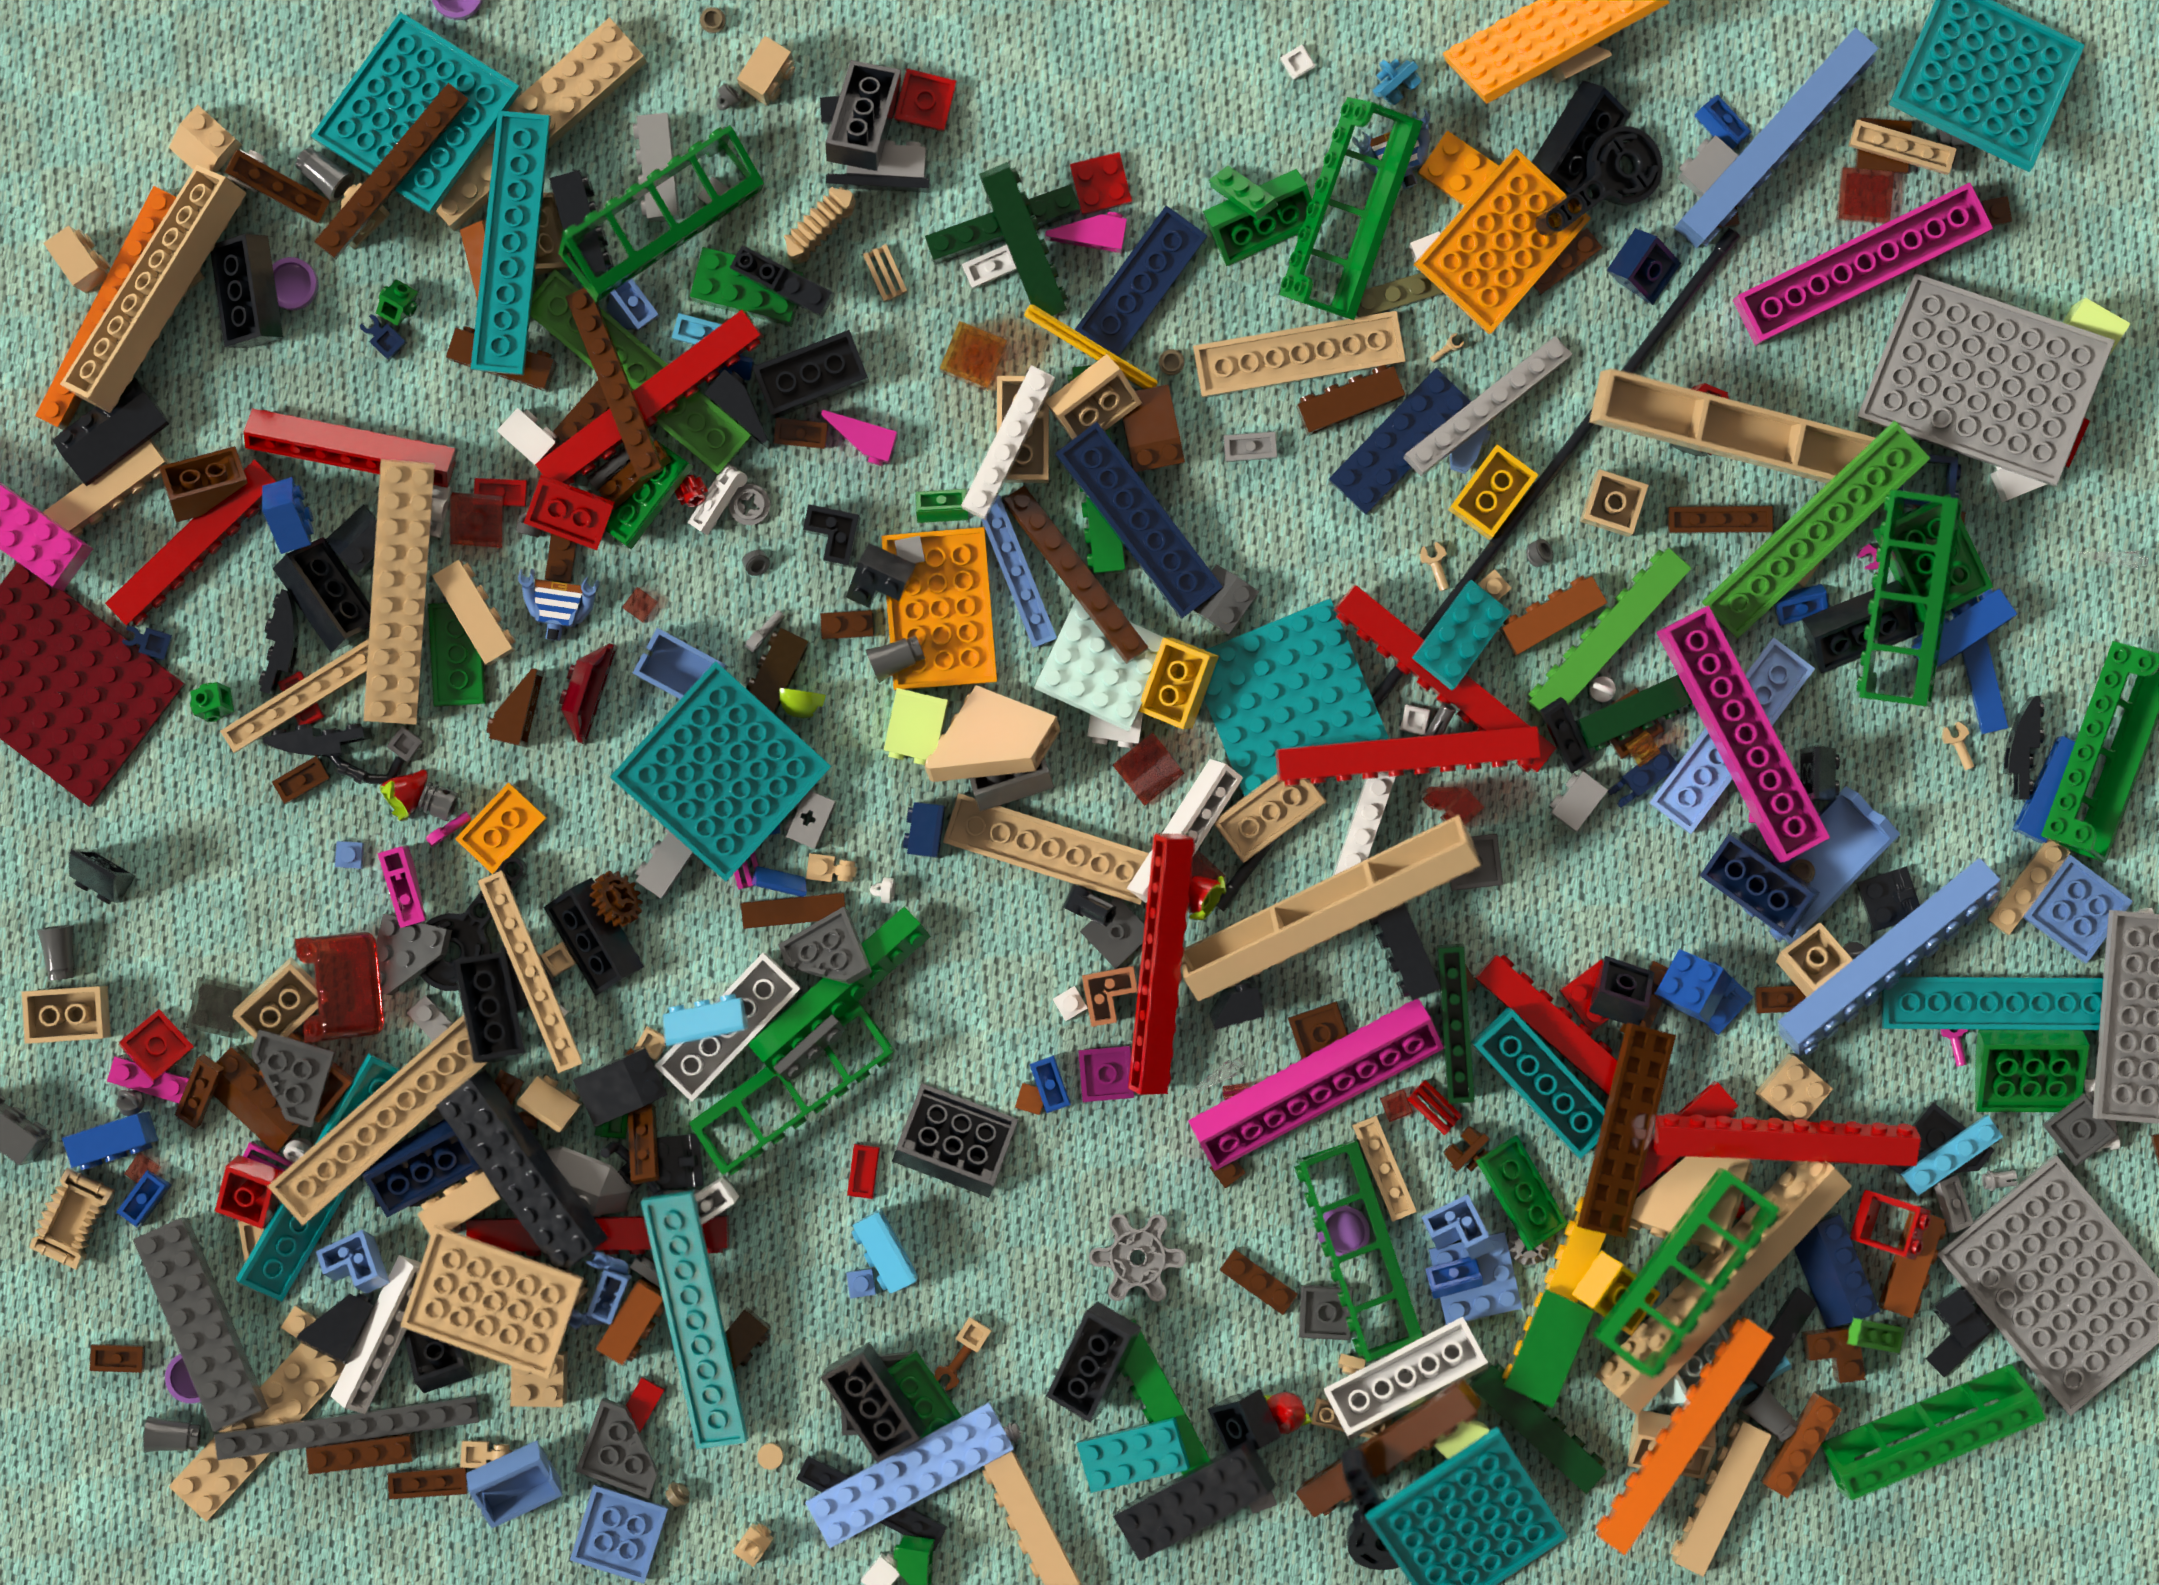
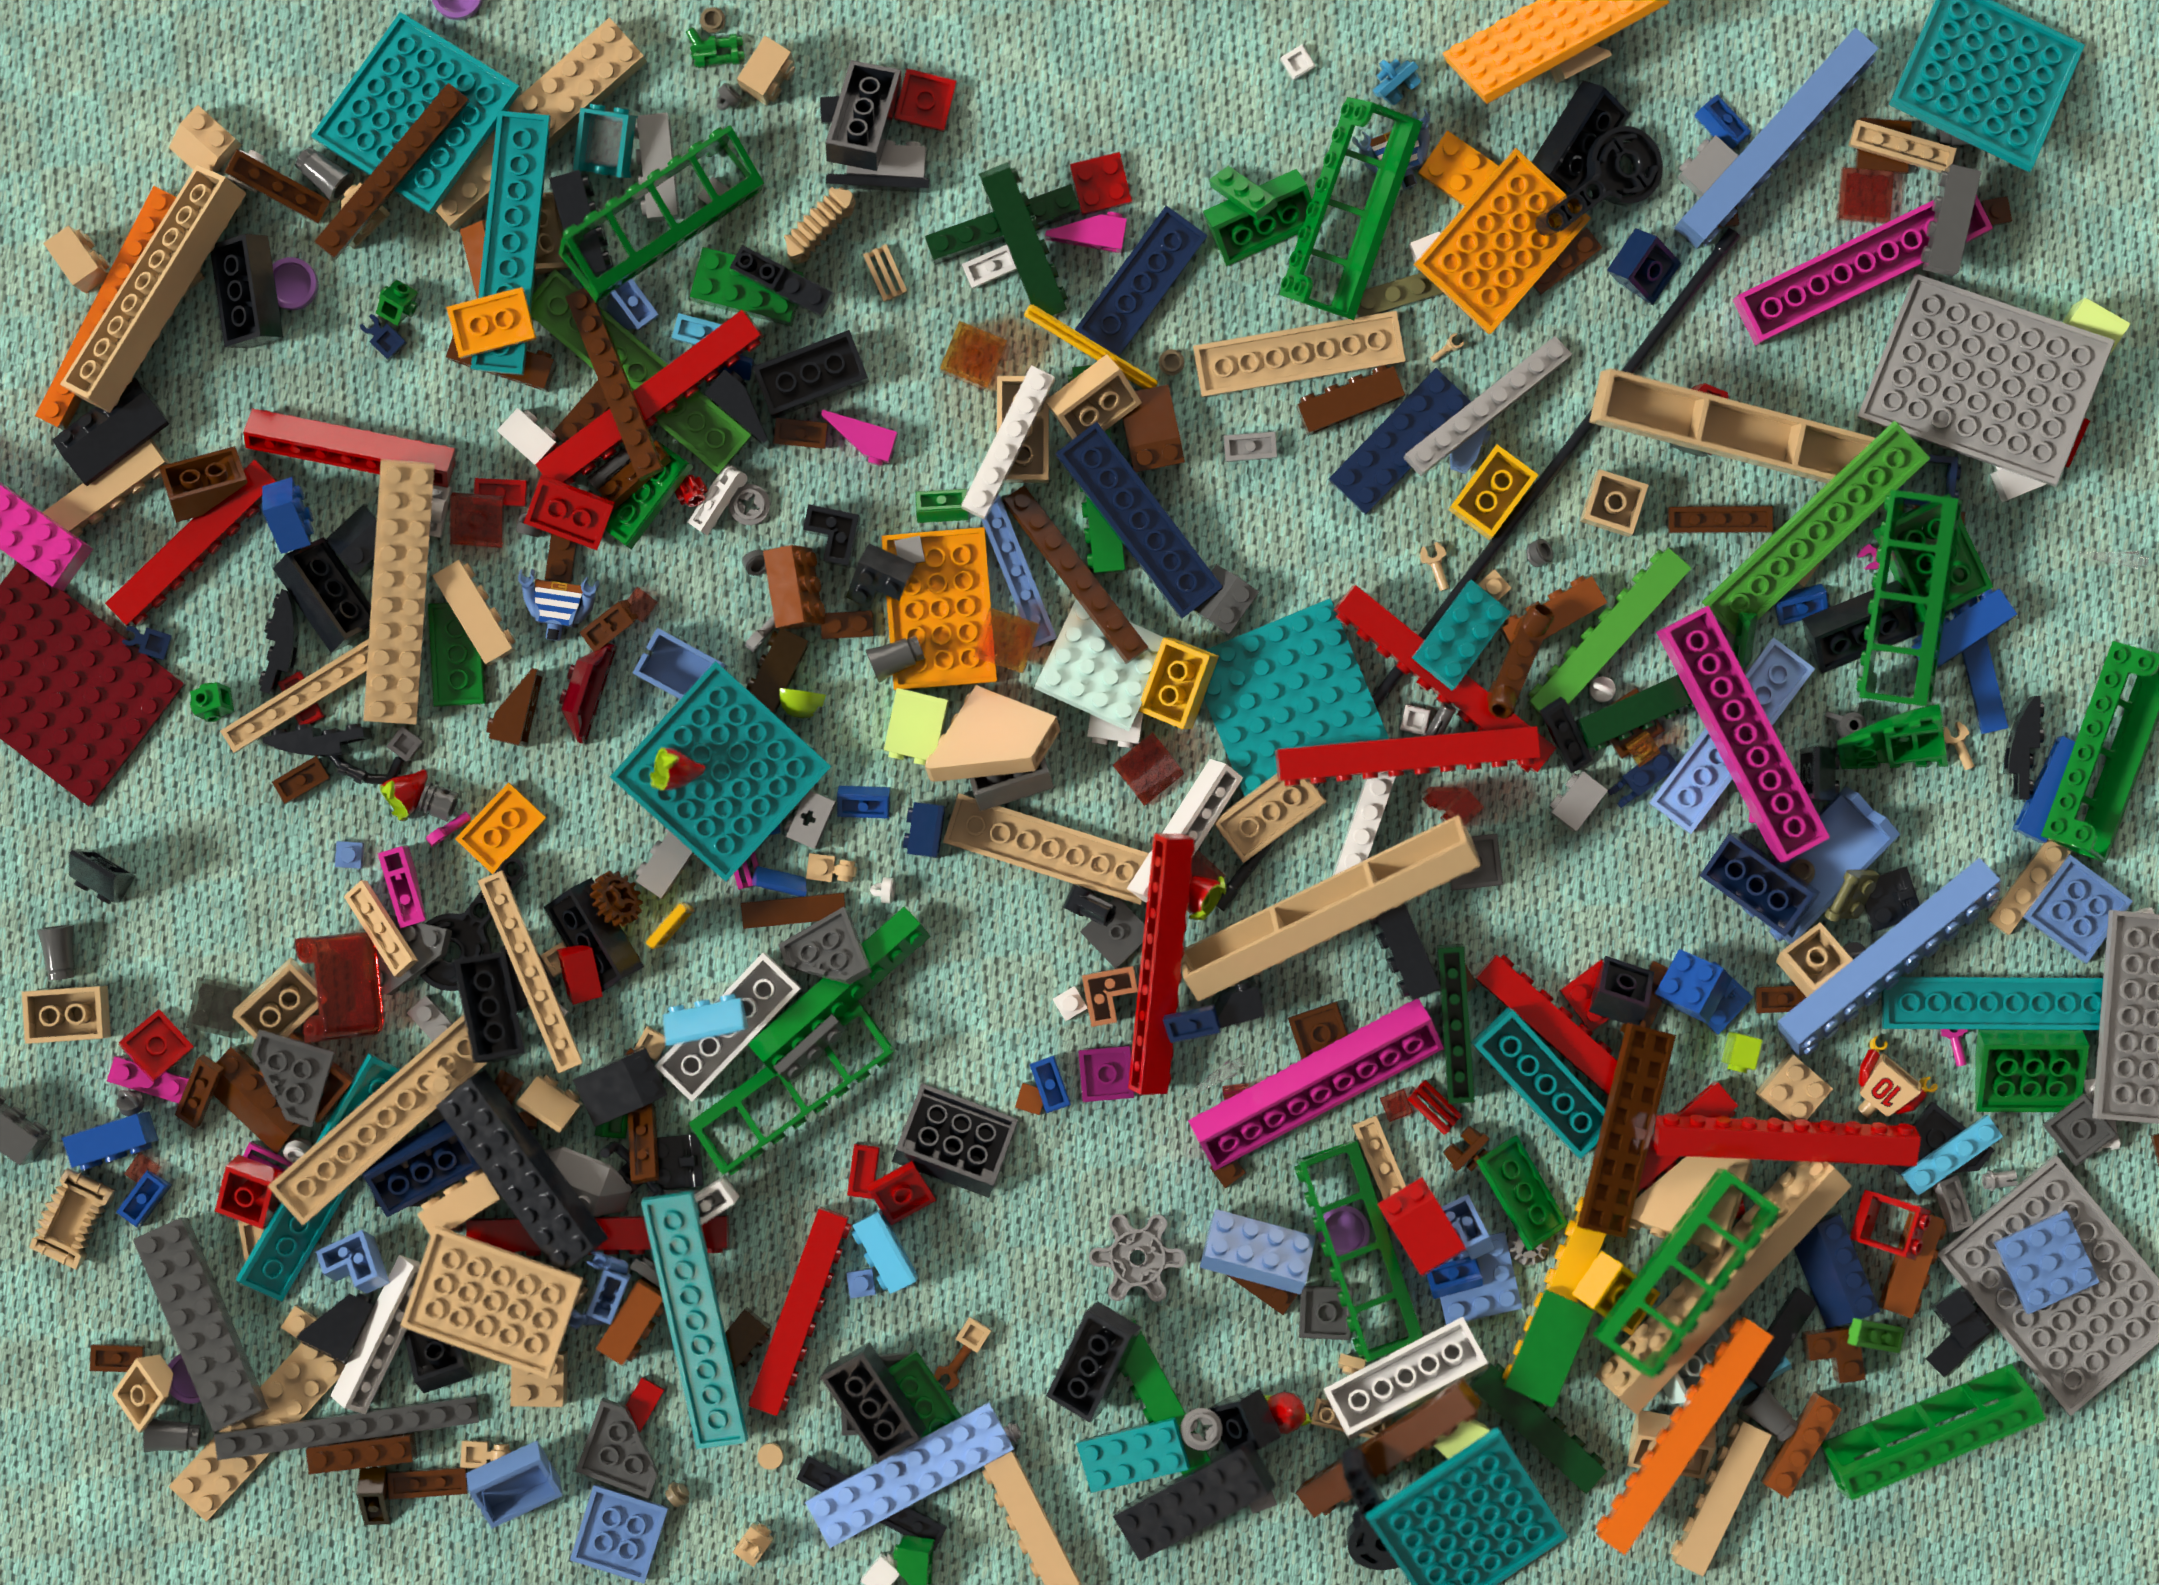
none -> tan slope [112,1354,174,1433]
none -> tan plate [344,880,418,977]
none -> dark brown slope [356,1467,391,1525]
none -> tan plate [422,1065,459,1102]
none -> light orange plate [446,287,536,359]
none -> red brick [557,946,603,1005]
none -> window [573,104,638,178]
none -> reddish brown hinge [579,599,638,652]
none -> yellow tile [645,903,694,949]
none -> hat [650,748,705,790]
none -> green piece [685,27,745,68]
none -> red brick [748,1207,852,1416]
none -> dark orange brick [763,545,825,630]
none -> blue slope [837,786,890,818]
none -> red plate [867,1161,937,1226]
none -> clear orange brick [973,607,1041,673]
none -> dark blue plate [1163,1005,1222,1043]
none -> light grey gear [1180,1408,1222,1450]
none -> medium blue brick [1200,1209,1316,1294]
none -> red slope [1378,1177,1467,1277]
none -> reddish brown plate [1487,603,1554,719]
none -> lime brick [1721,1032,1762,1073]
none -> green slope [1733,612,1758,670]
none -> dark grey brick [1824,702,1867,750]
none -> olive plate [1824,870,1880,922]
none -> green wedge [1837,704,1948,769]
none -> torso [1858,1035,1938,1118]
none -> dark grey brick [1921,164,1982,277]
none -> medium blue plate [1994,1210,2100,1314]

